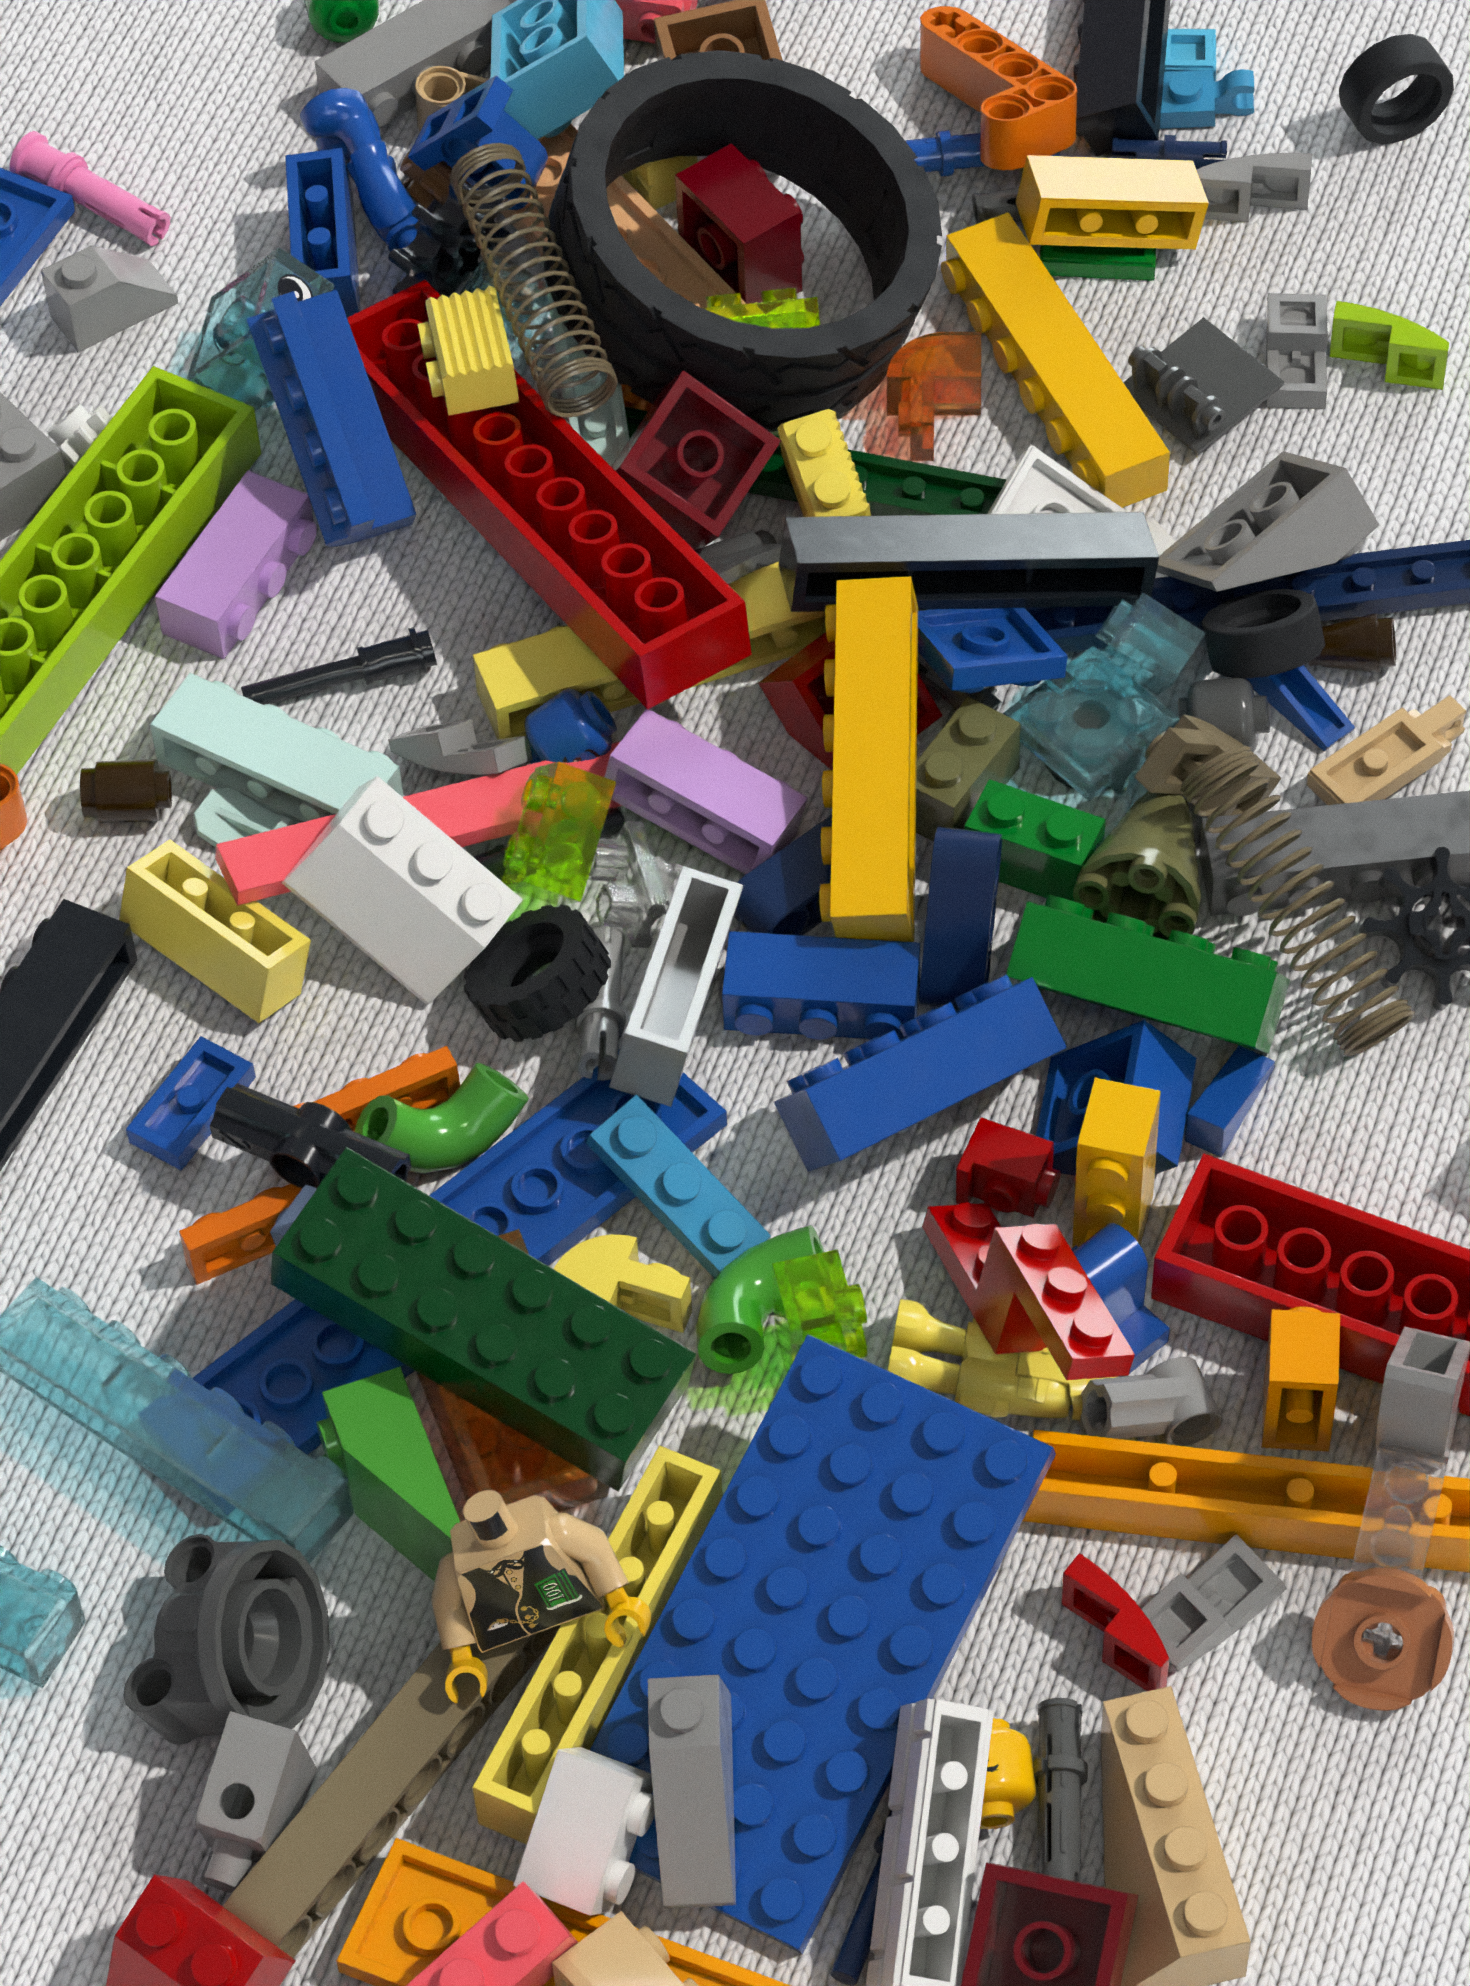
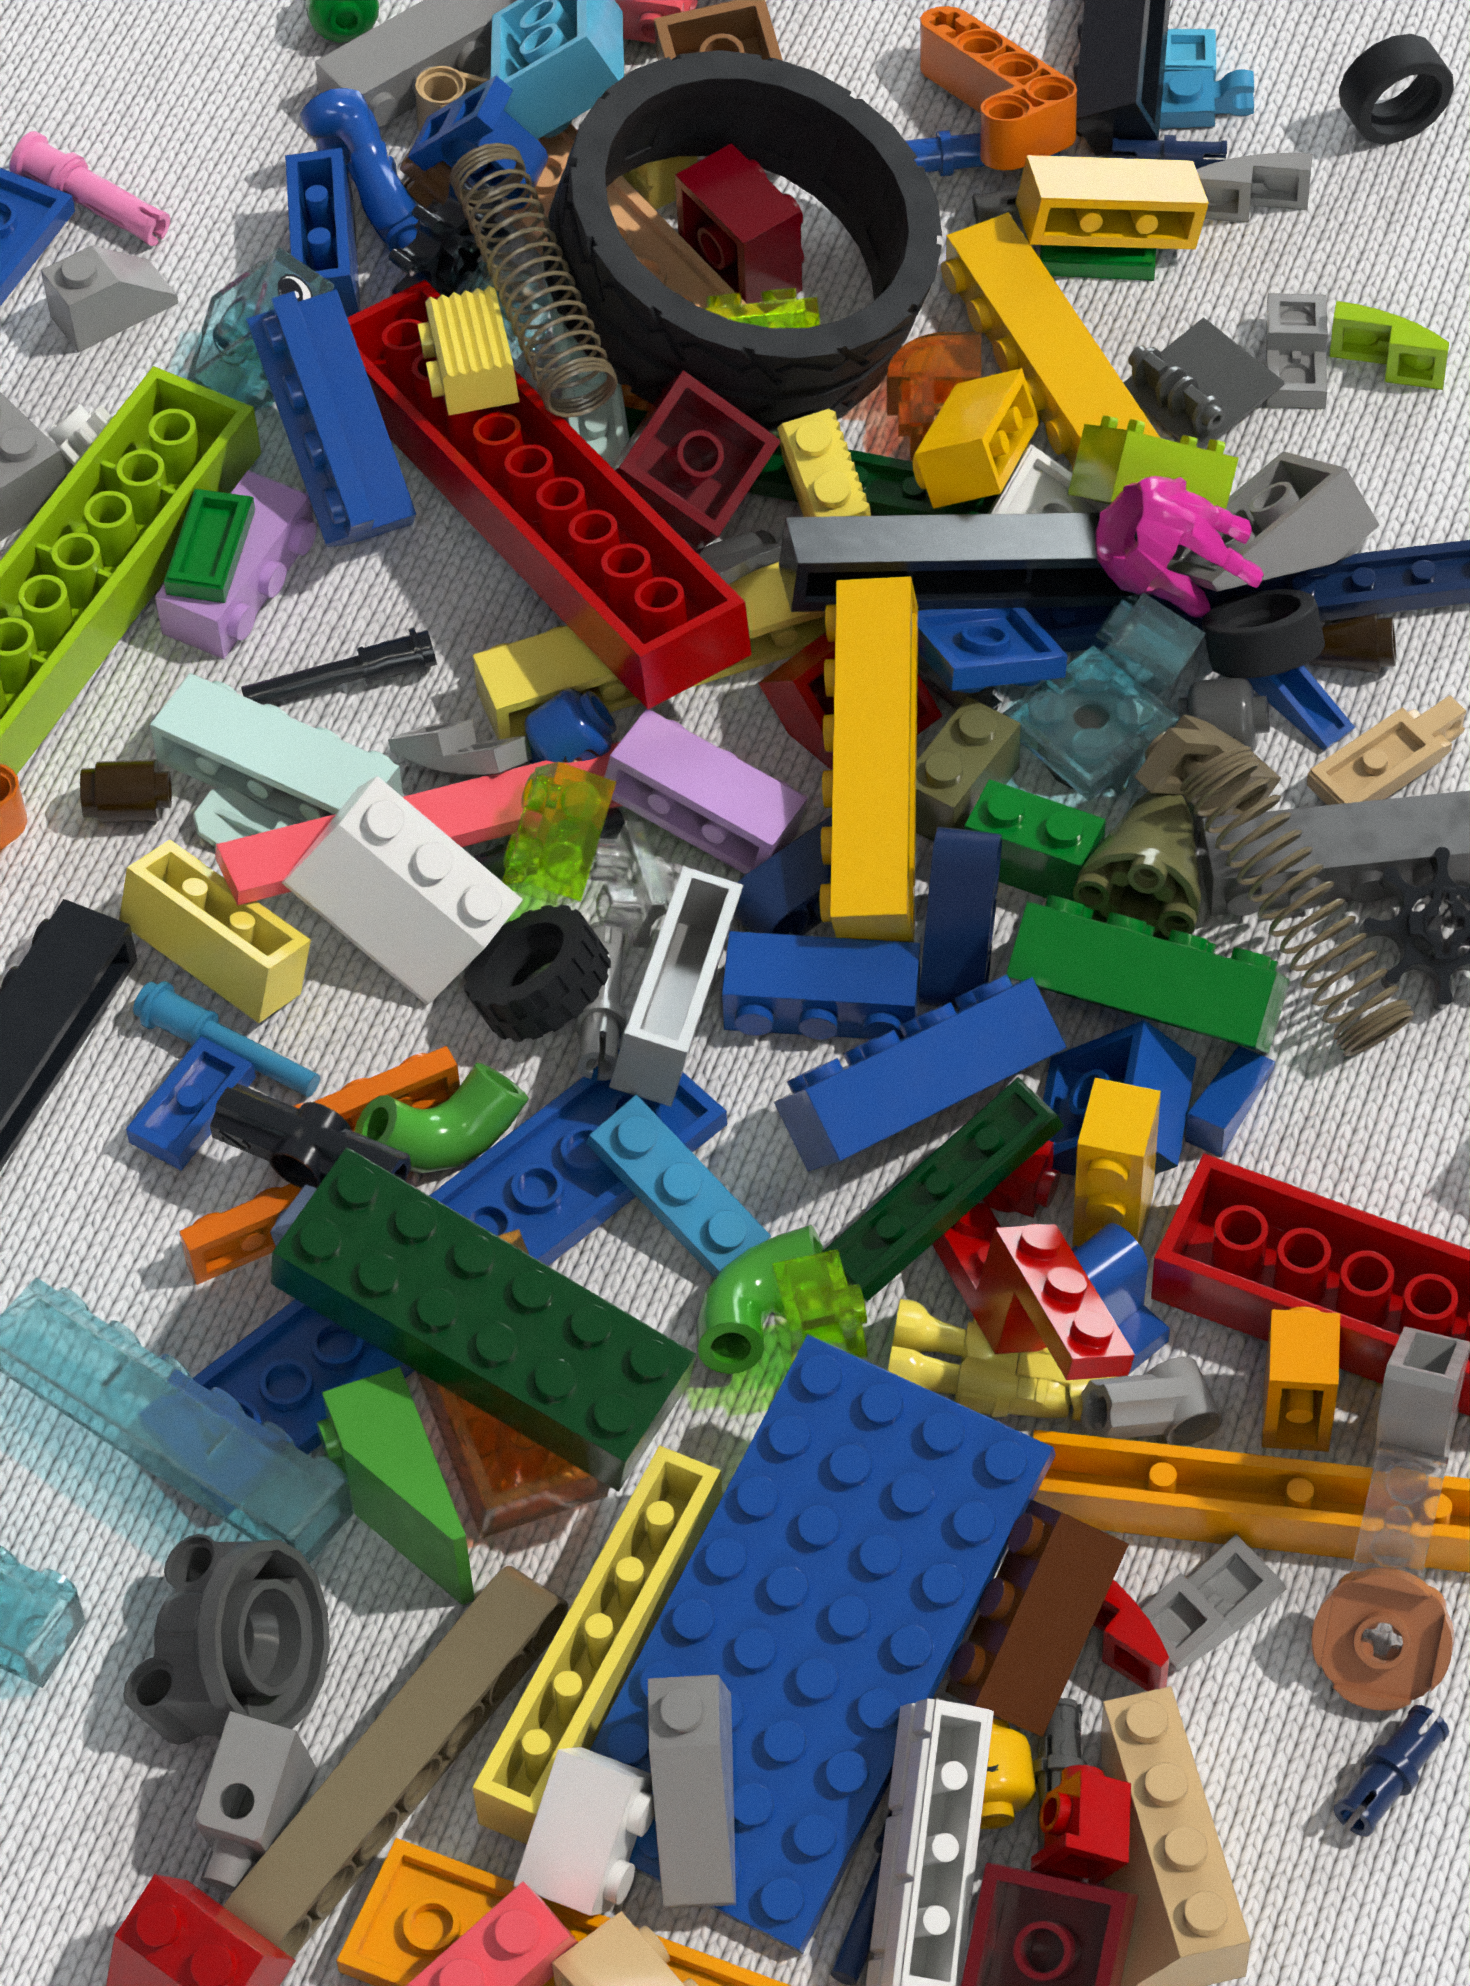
torso [431,1490,651,1703] -> none
light yellow brick [554,1234,692,1333] -> none
none -> dark azure pin [133,981,320,1097]
none -> green tile [164,489,255,603]
none -> dark green tile [822,1077,1064,1302]
none -> yellow brick [913,368,1040,509]
none -> reddish brown brick [945,1500,1129,1737]
none -> red brick [1031,1765,1131,1885]
none -> lime container [1068,415,1239,509]
none -> dark pink piece [1095,476,1264,618]
none -> dark blue pin [1333,1705,1450,1837]

